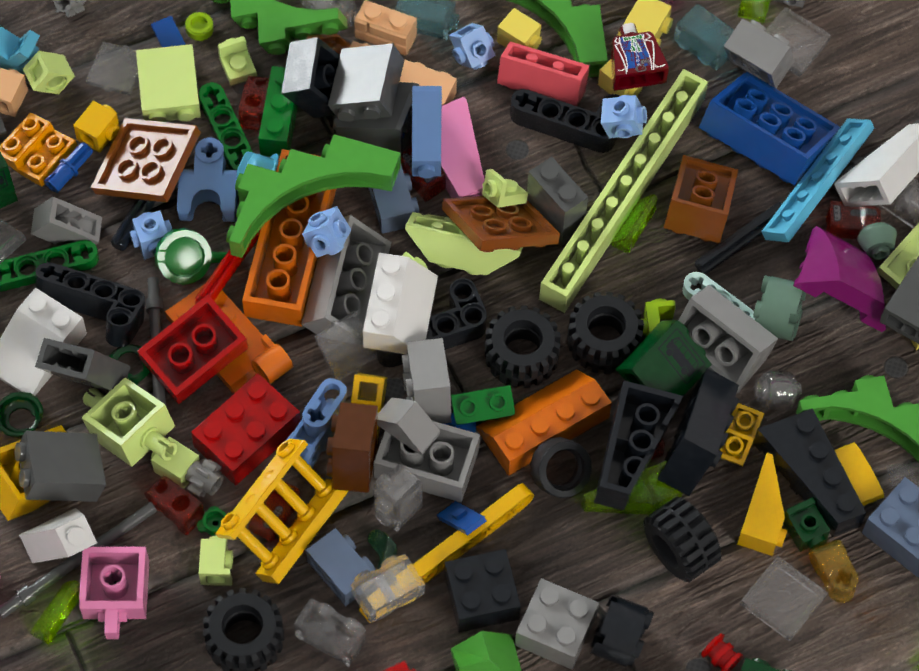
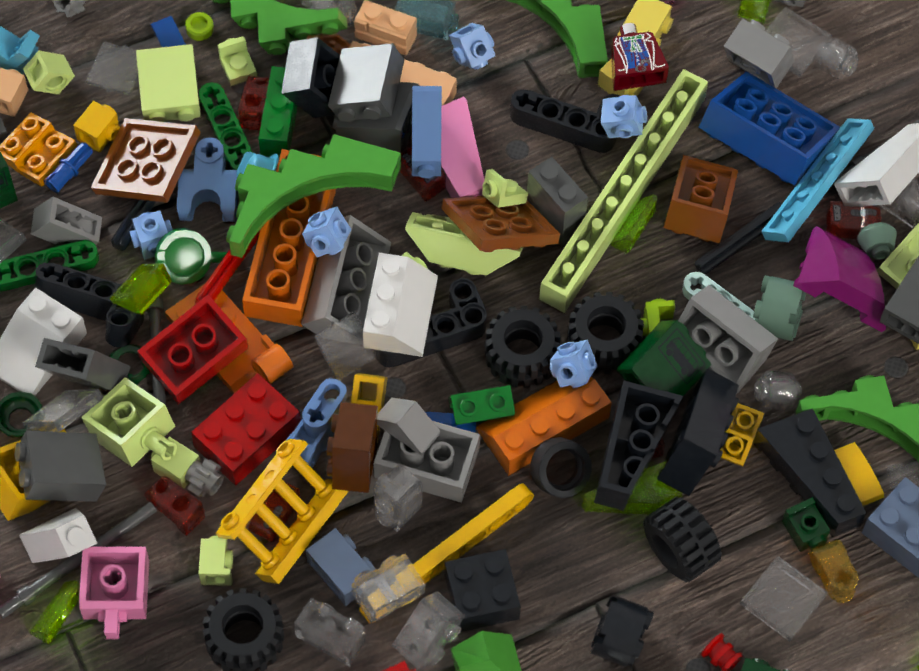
green plate [197,506,226,536] -> none
sand blue brick [368,165,419,234] -> none
clear green arm [368,529,397,575] -> none
light grey brick [402,338,451,423] -> none
blue piece [437,501,487,536] -> none
light yellow brick [497,8,542,49] -> none
coral brick [497,41,590,106] -> none
light grey brick [515,578,599,670] -> none
clear light blue brick [674,3,734,71] -> none
yellow slope [737,453,787,556] -> none
none -> clear tile [22,389,103,432]
none -> clear neon green slope [110,263,172,314]
none -> clear brick [392,591,465,670]
none -> light blue brick [550,340,598,388]
none -> clear head [816,37,859,79]

